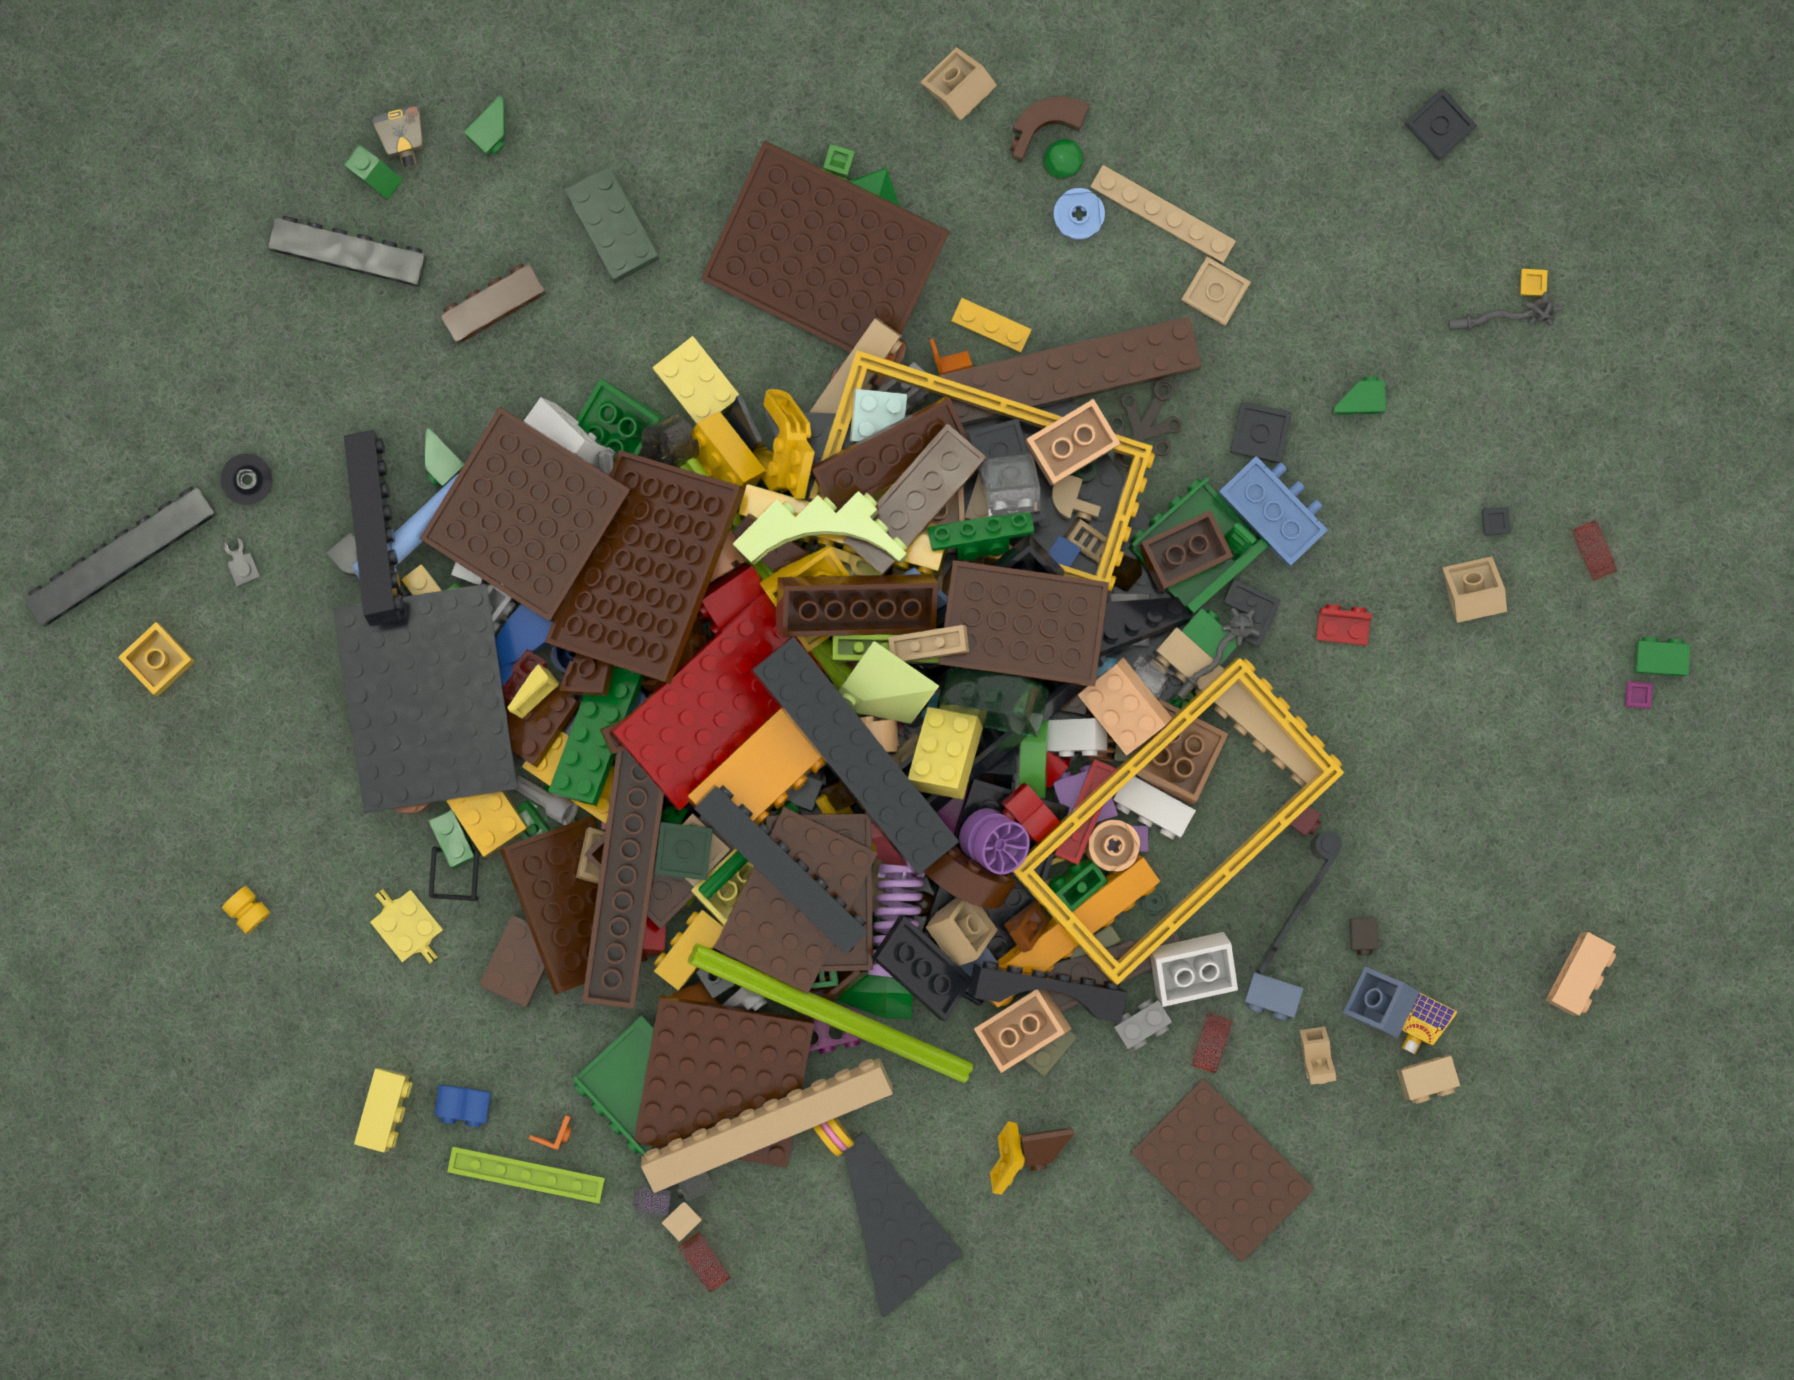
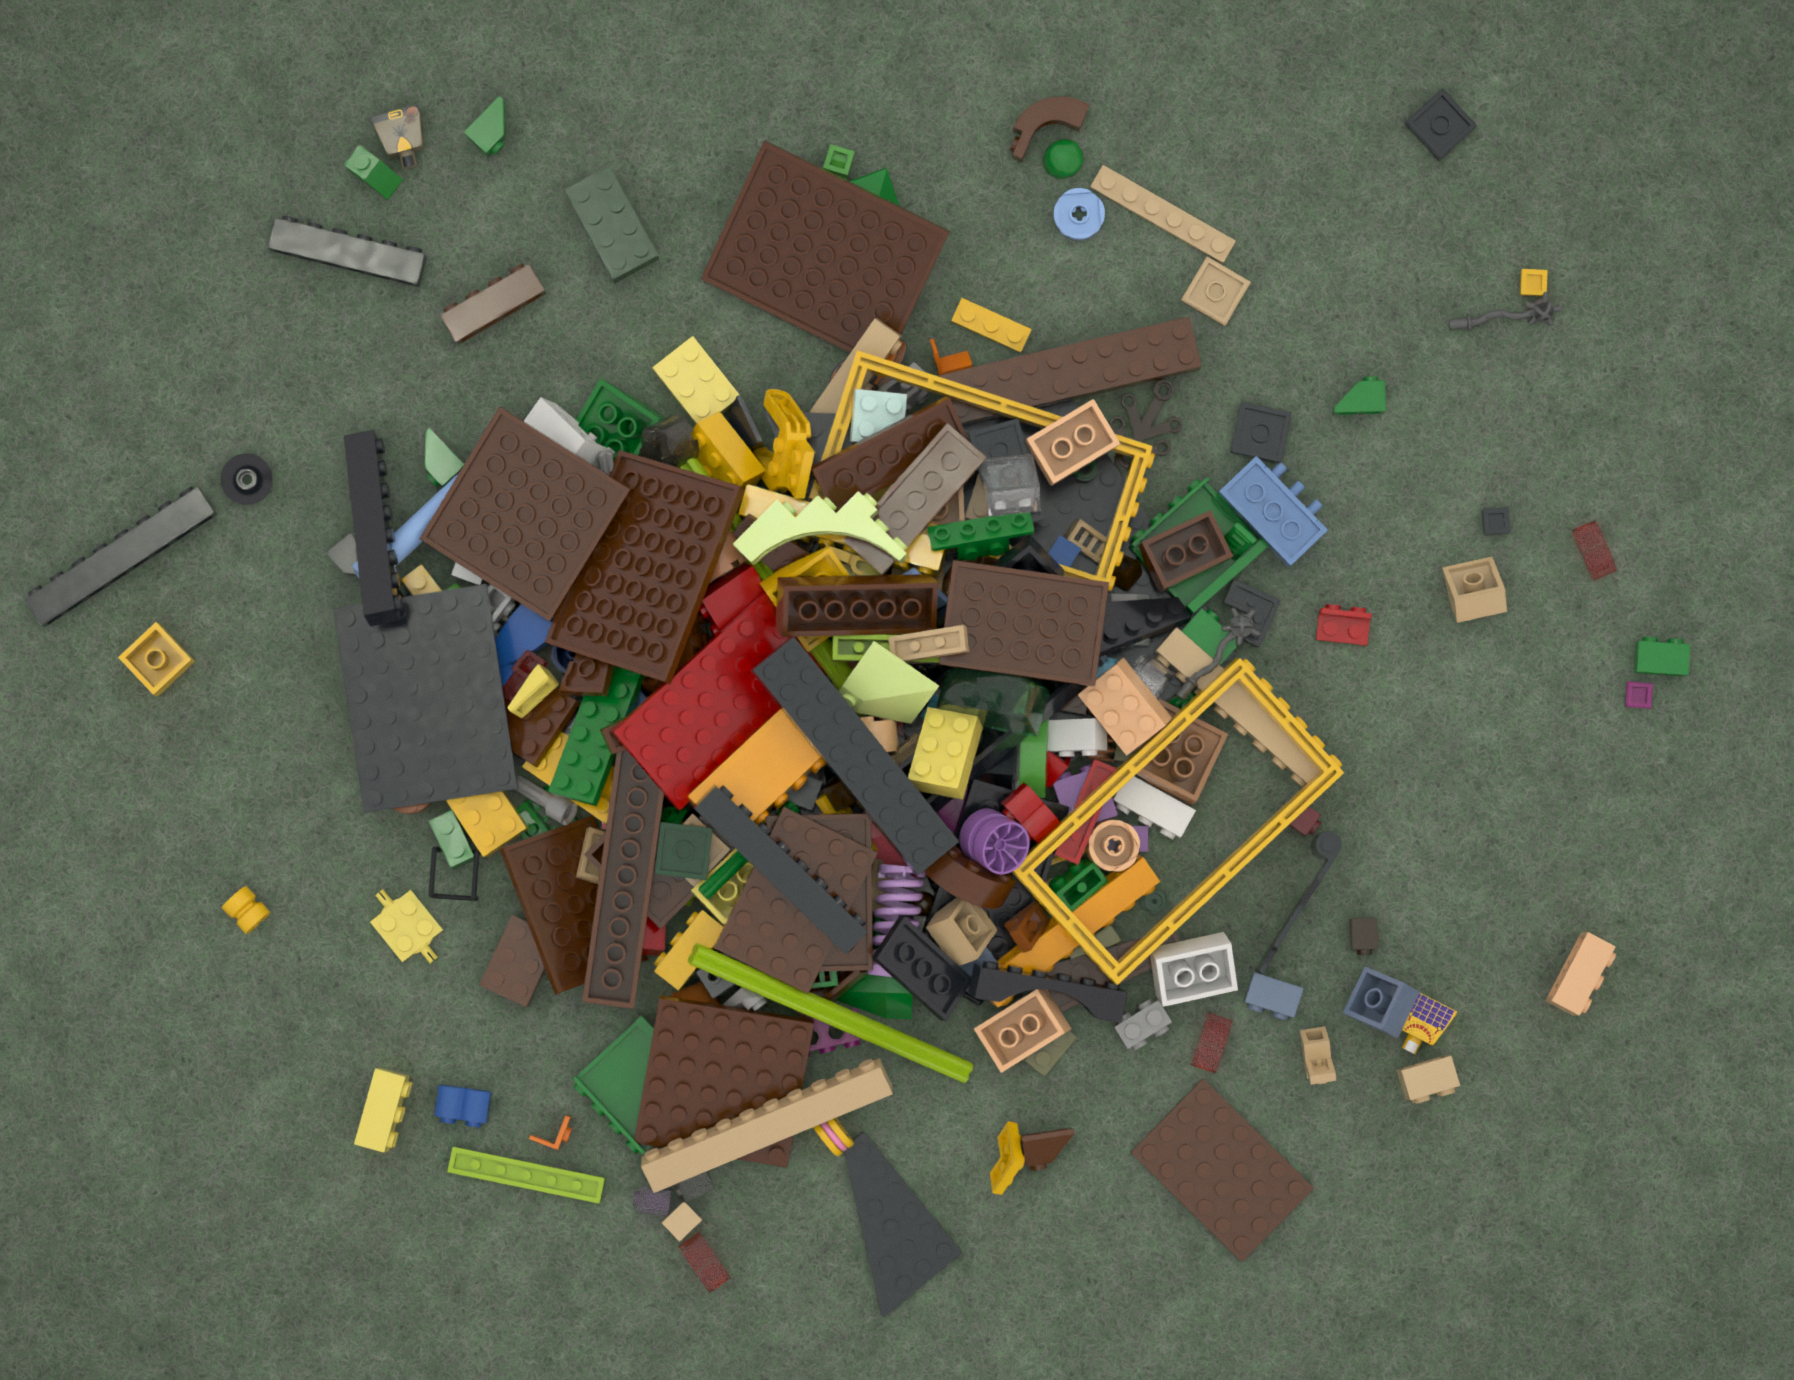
plate [224,538,261,587] -> none
tan slope [920,47,997,121] -> none
tan brick [1052,475,1101,521] -> none

